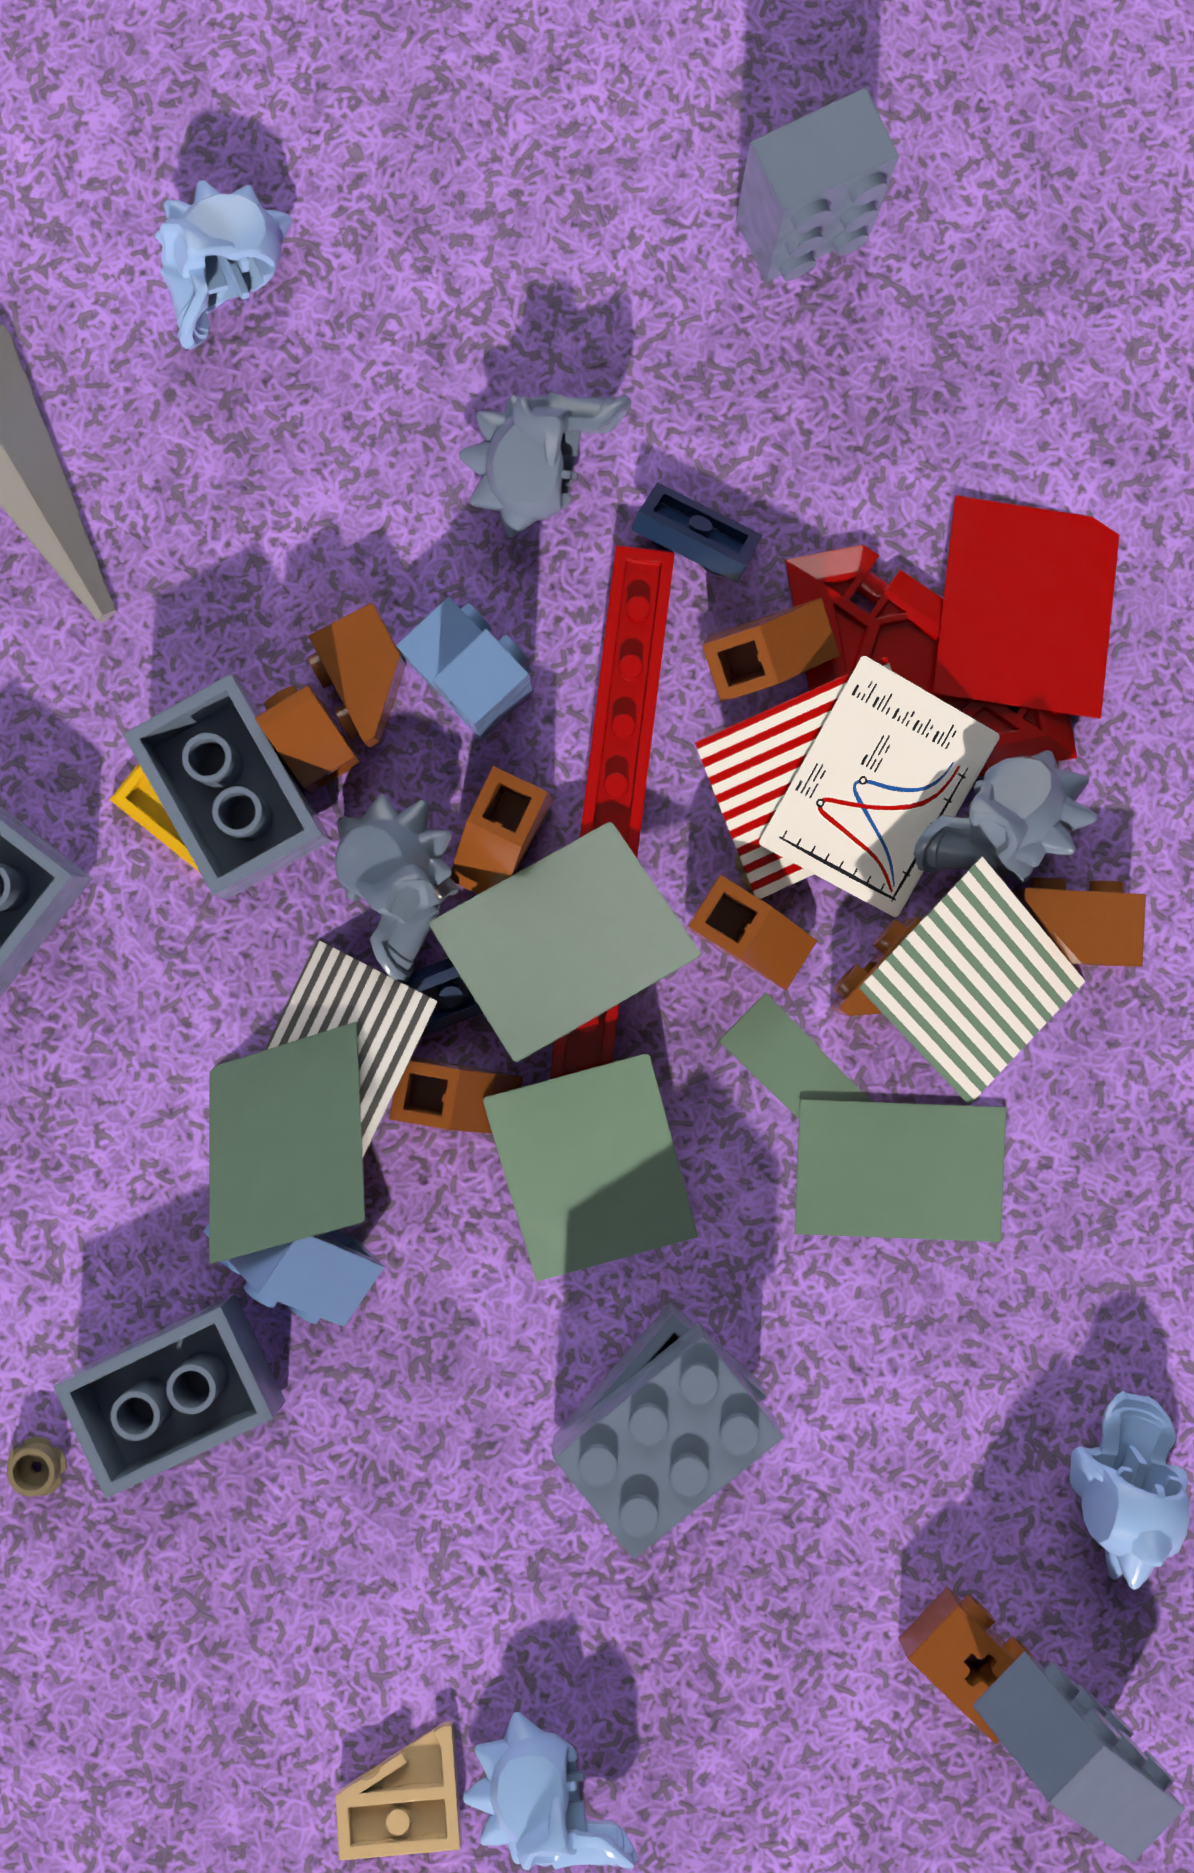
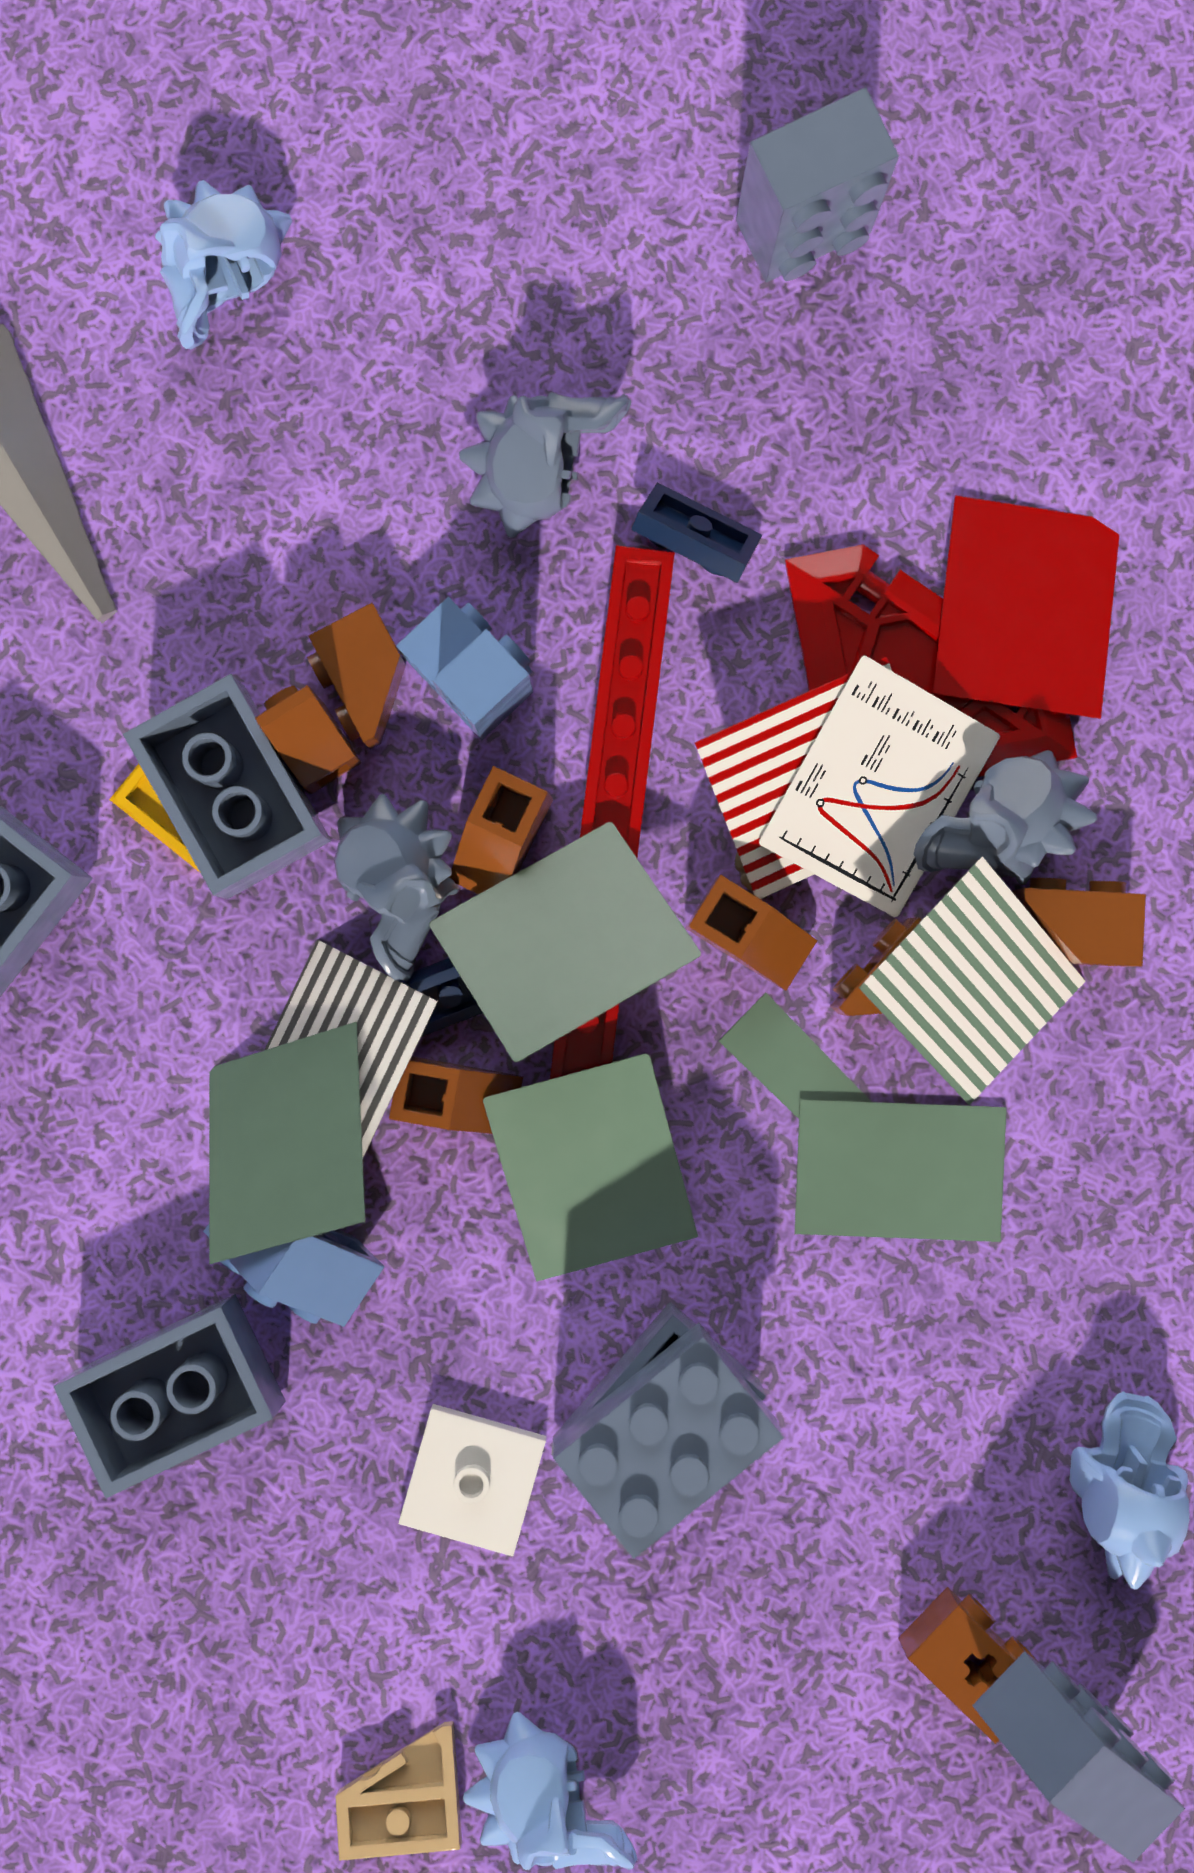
dark tan plate [7,1437,67,1497] -> none
dark orange slope [702,597,840,702] -> none
none -> white plate [398,1404,546,1557]

